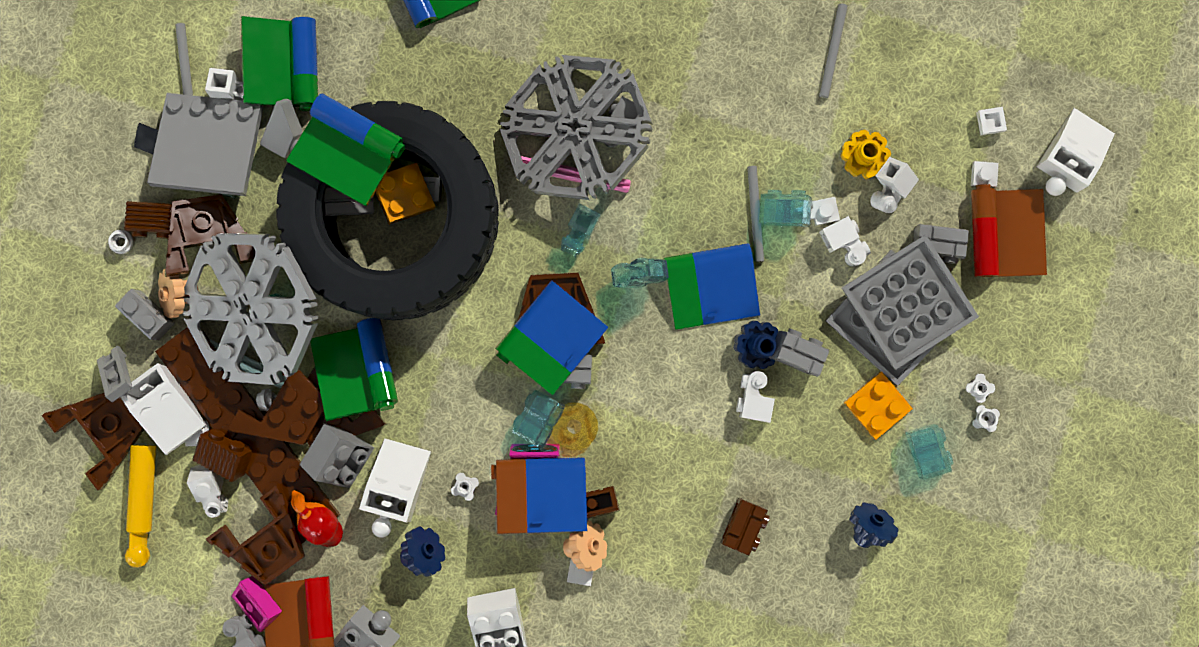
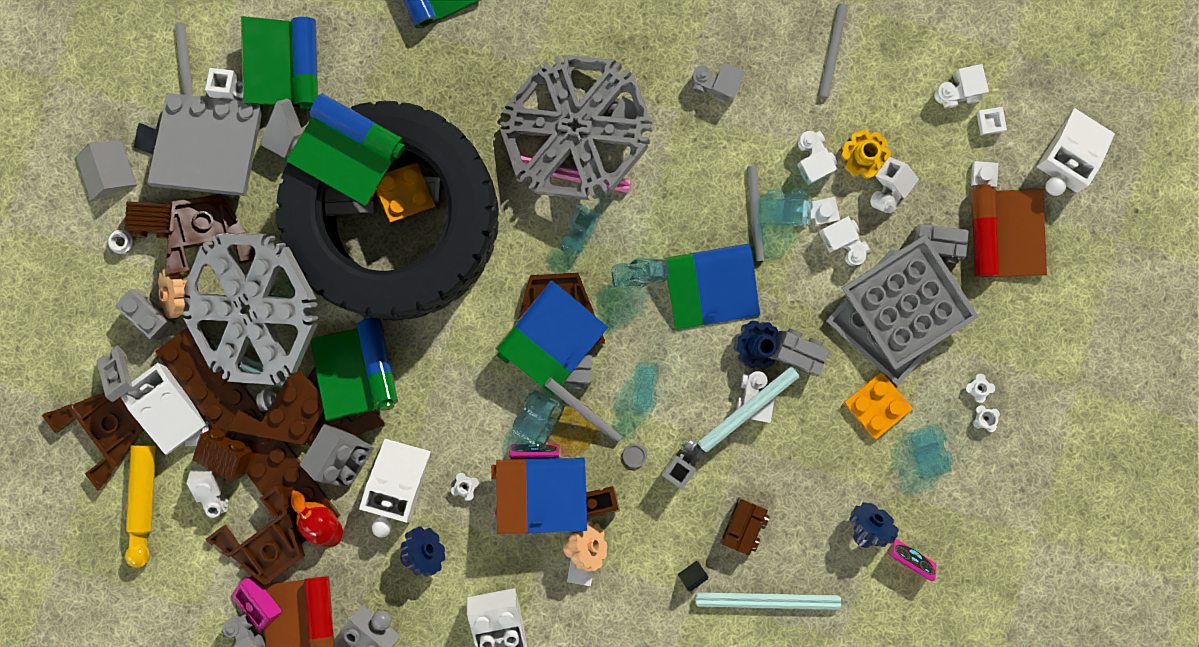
none -> light grey slope [76,140,137,201]
none -> light grey bar [545,378,622,443]
none -> light grey piece [623,443,647,468]
none -> clear light blue brick [632,362,659,412]
none -> light grey brick [661,437,705,490]
none -> black slope [678,561,709,592]
none -> light grey brick [692,63,746,104]
none -> light aqua axle [696,592,841,610]
none -> light aqua axle [698,367,799,452]
none -> white brick [797,131,837,186]
none -> slope [887,539,937,582]
none -> white brick [934,64,989,109]

